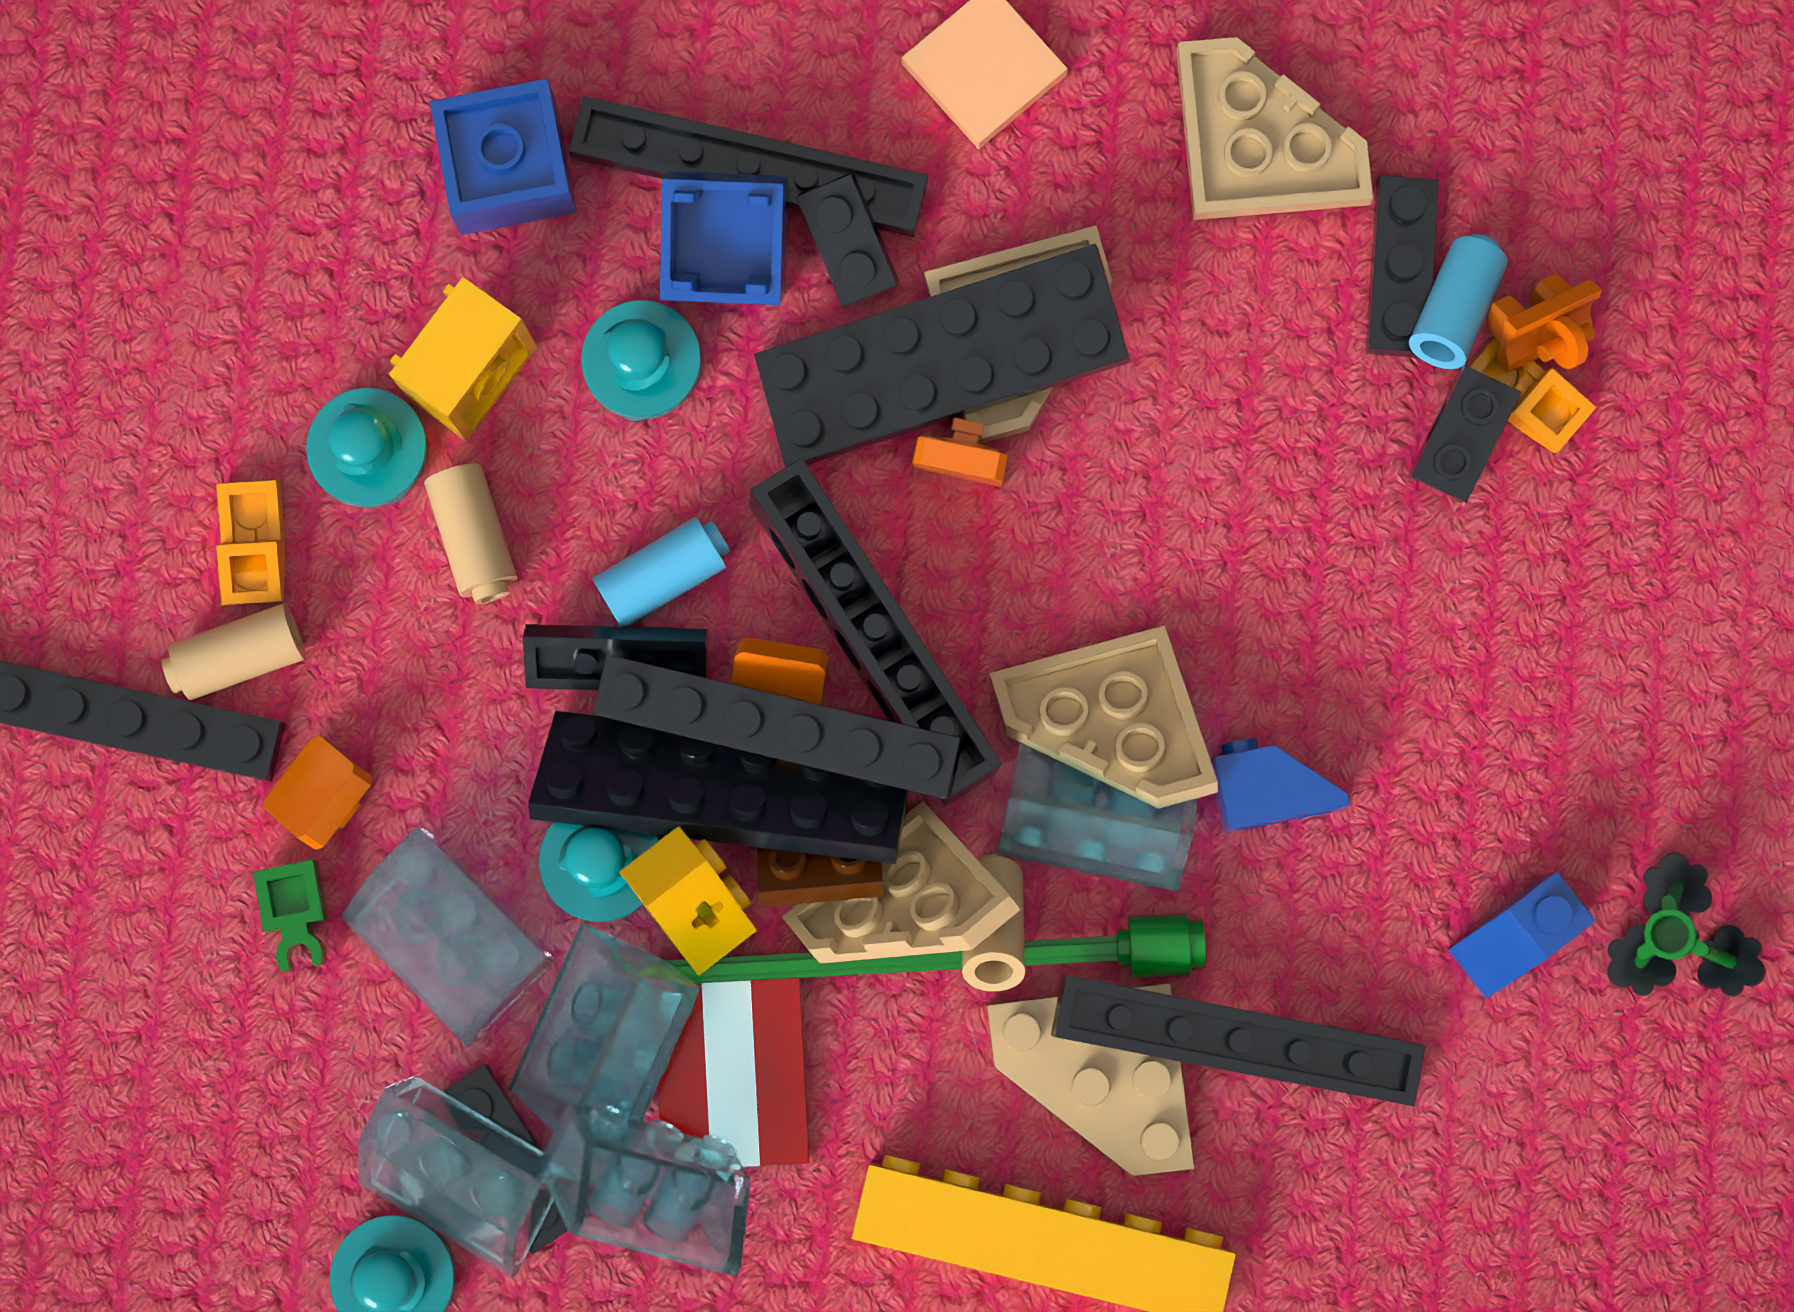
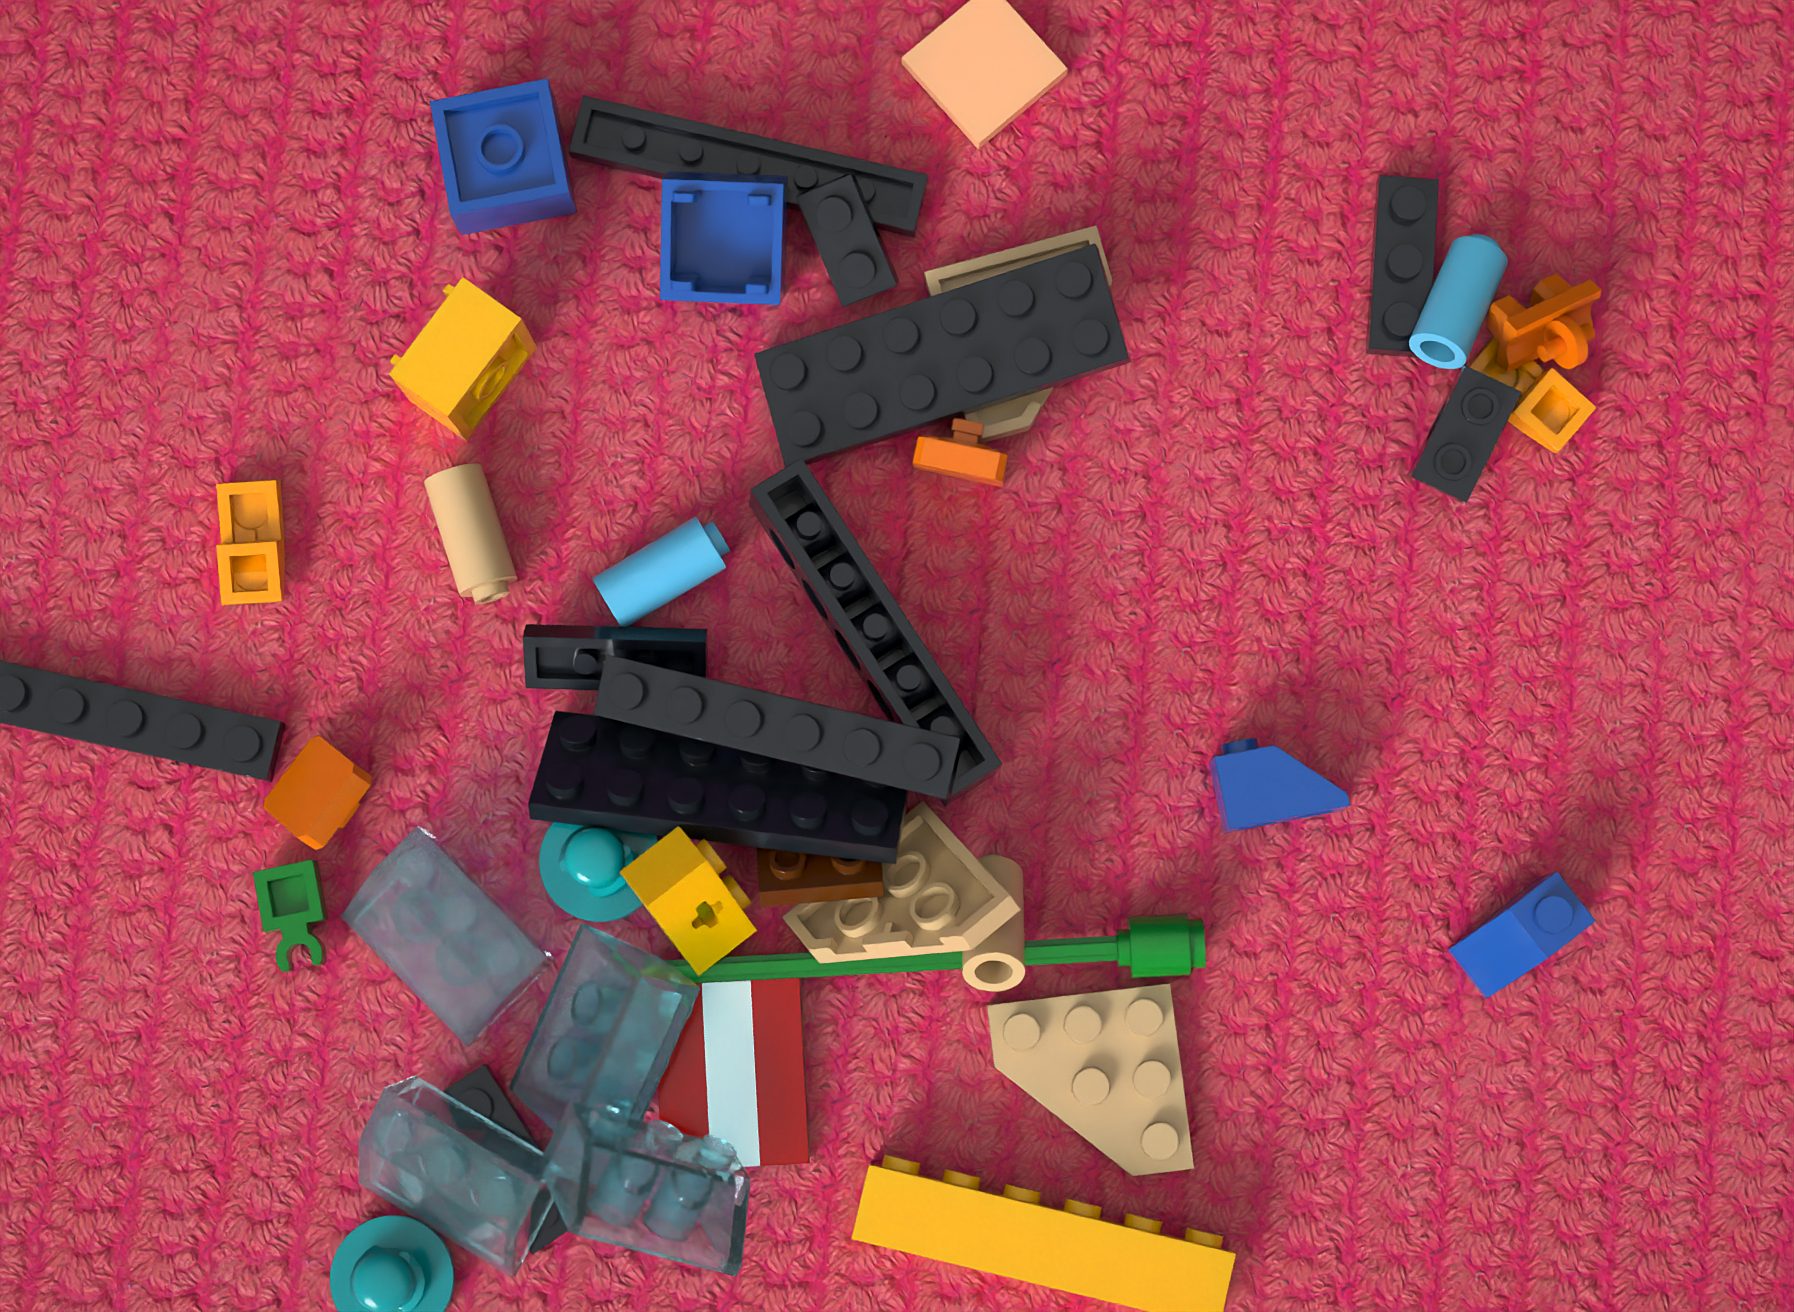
tan brick [162,603,306,700] -> none
teal plate [306,388,428,508] -> none
teal plate [581,300,701,421] -> none
orange piece [732,637,829,705] -> none
tan plate [990,625,1218,809] -> none
clear light blue slope [997,742,1197,891] -> none
black plate [1051,974,1426,1107] -> none
tan plate [1176,37,1373,220] -> none
black plant [1607,852,1766,997] -> none

